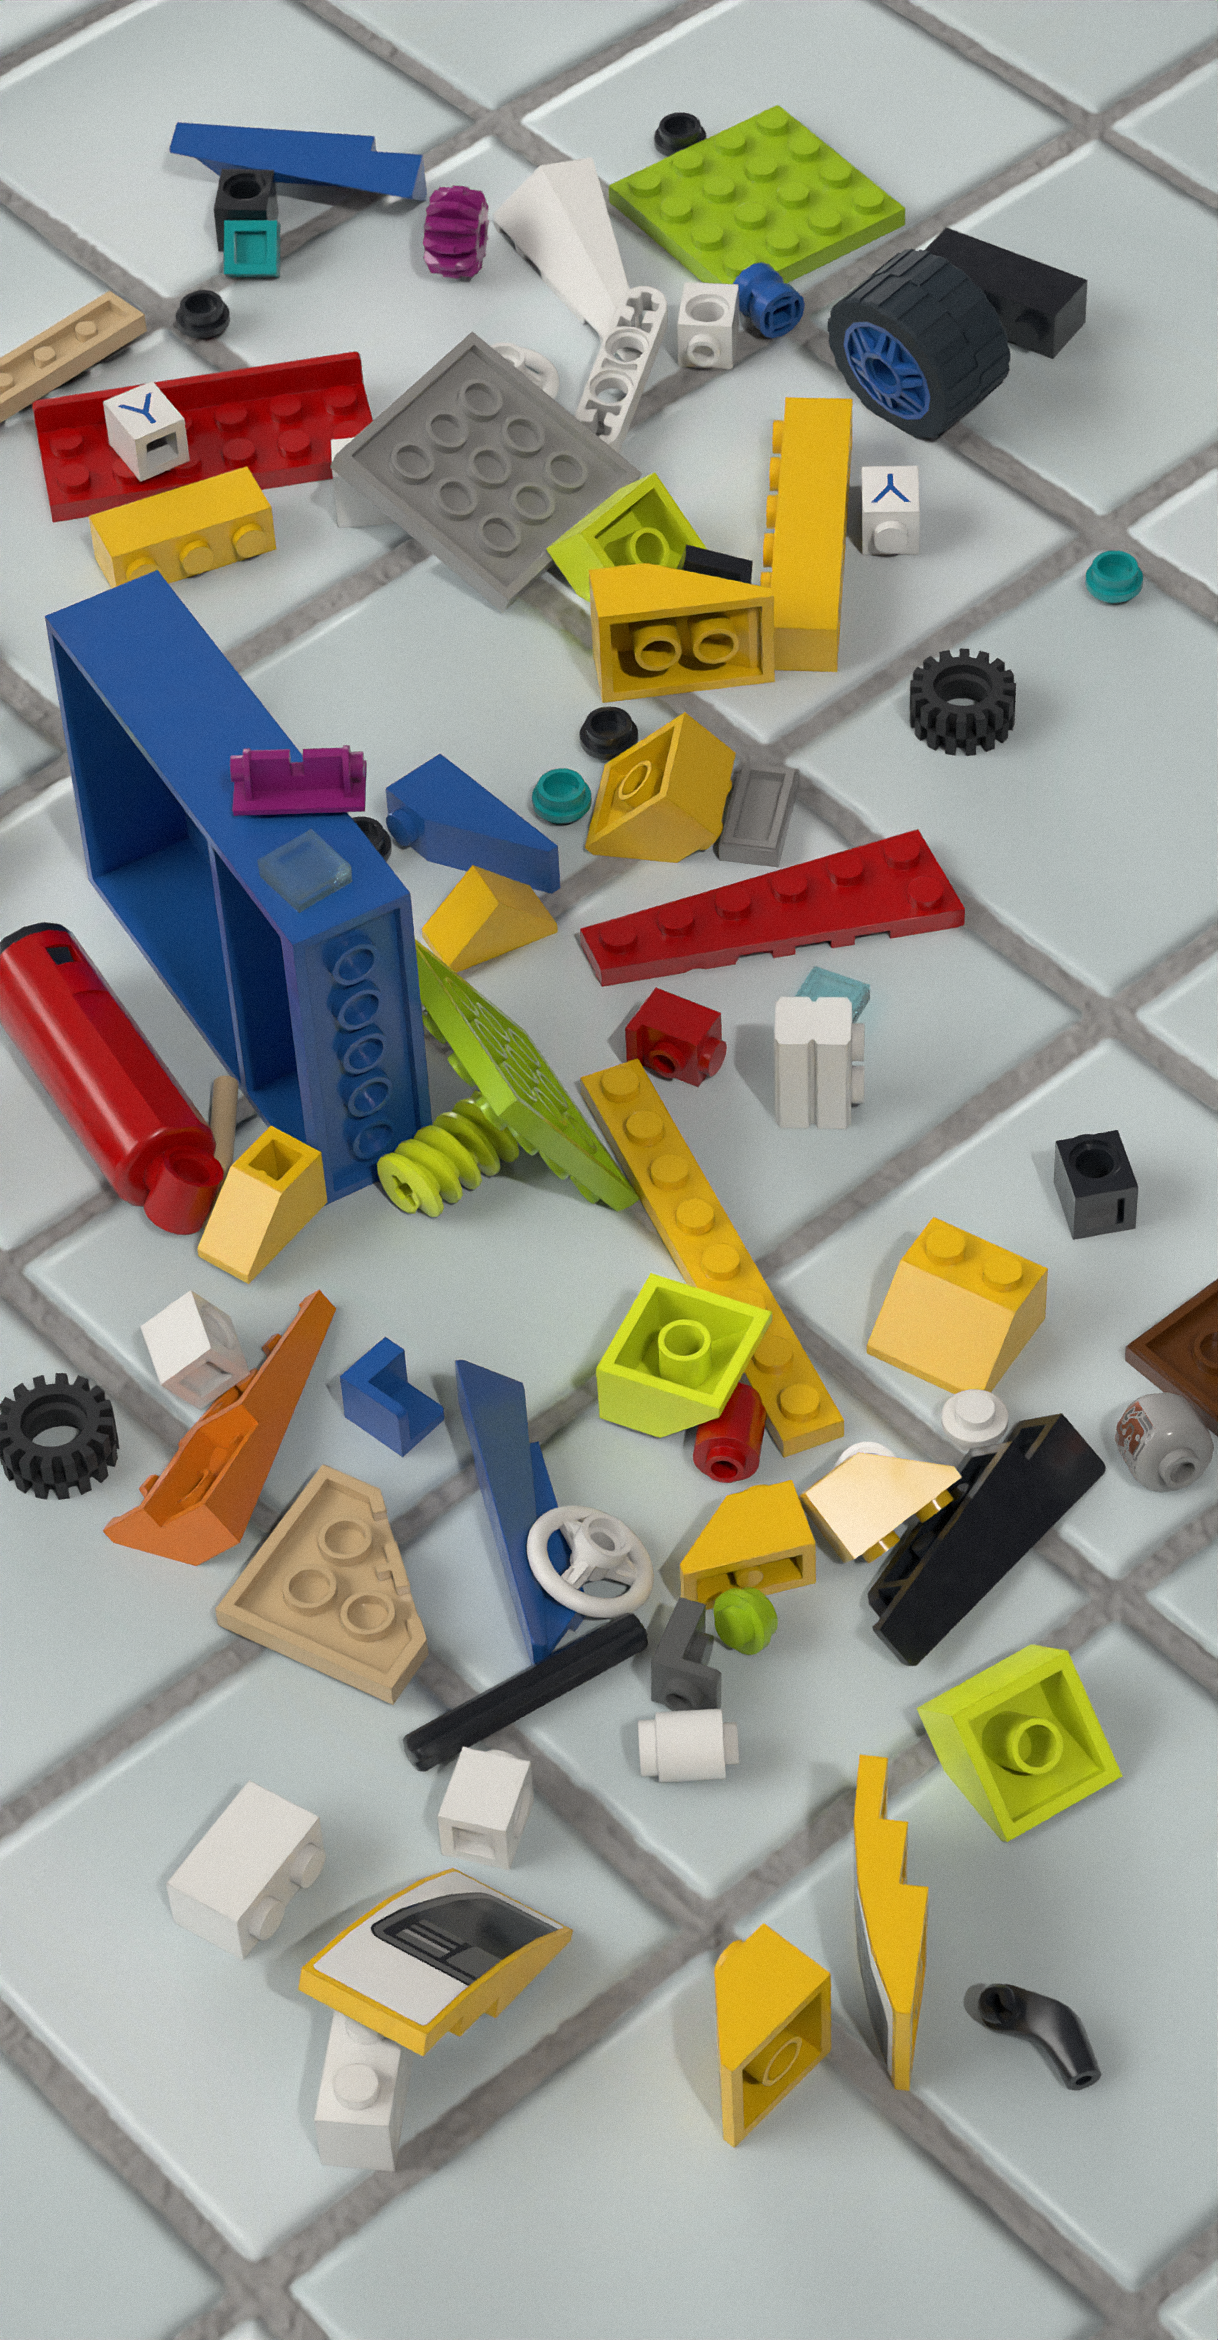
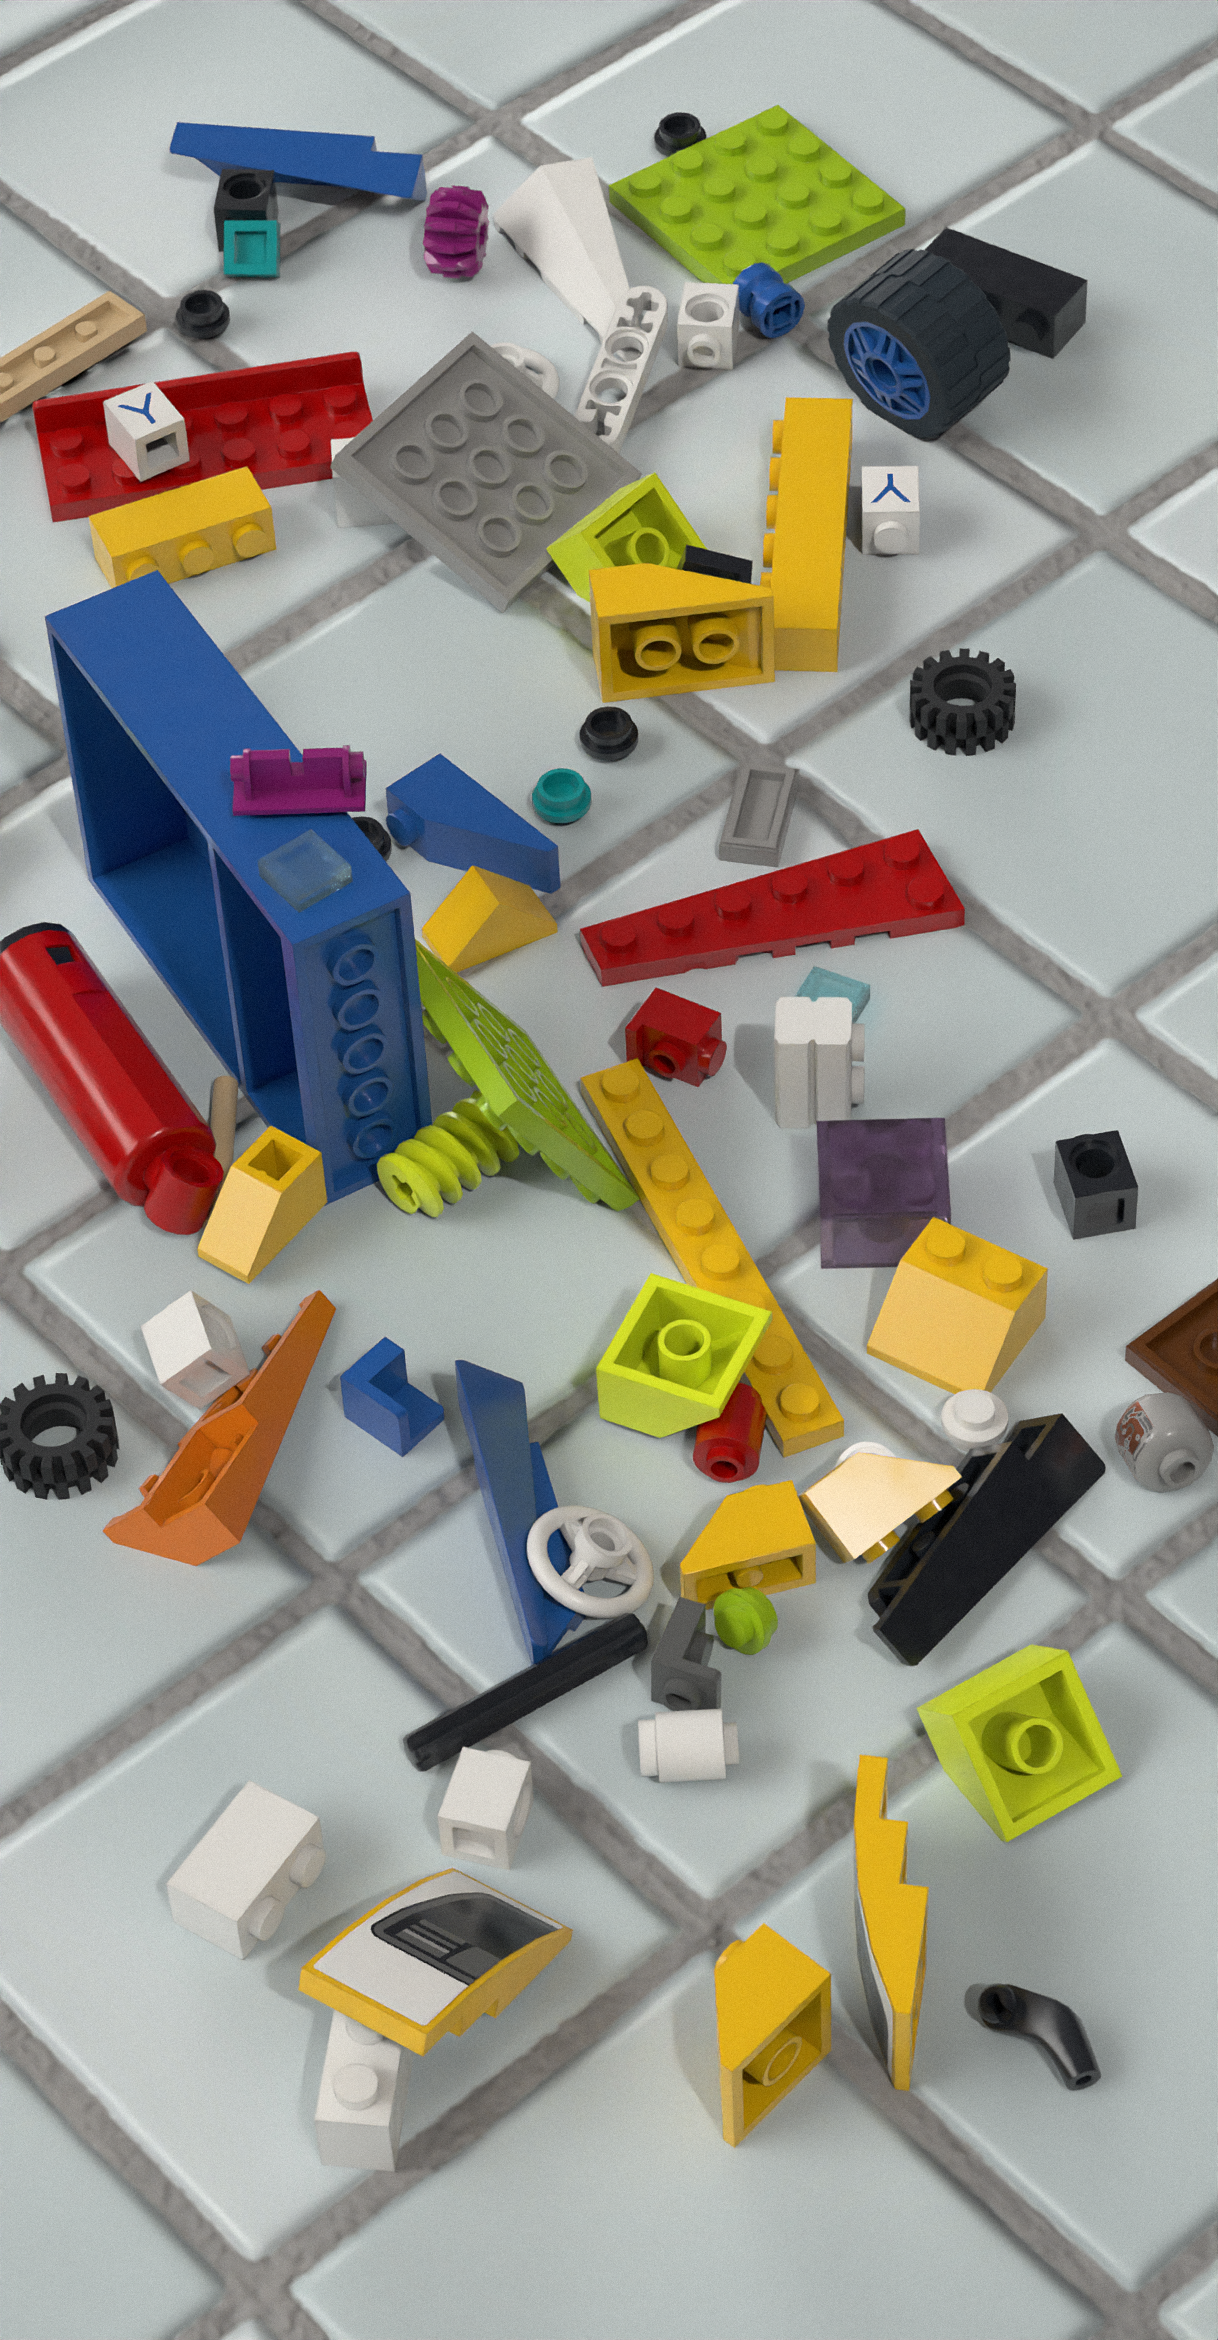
tan plate [215,1464,429,1705] -> none
yellow slope [585,712,736,863] -> none
teal plate [1085,550,1143,603] -> none
none -> clear purple brick [816,1118,951,1269]

